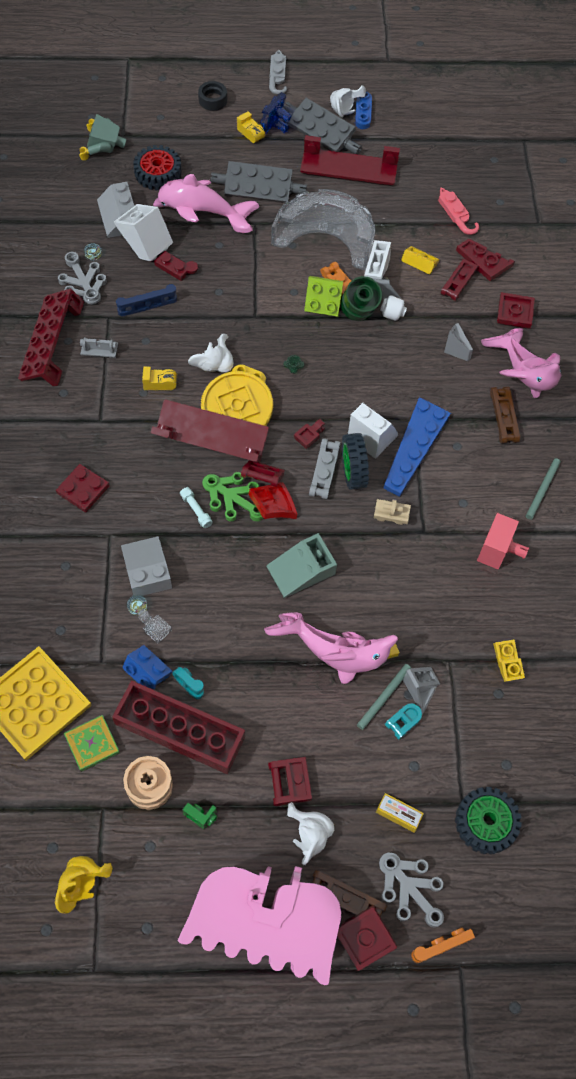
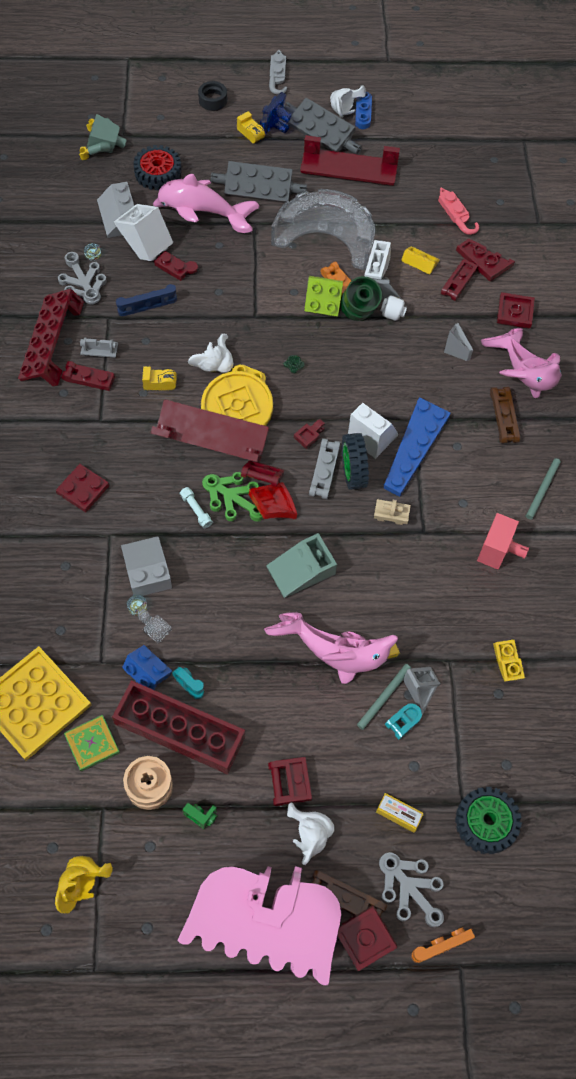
none -> dark red plate [61,361,115,391]

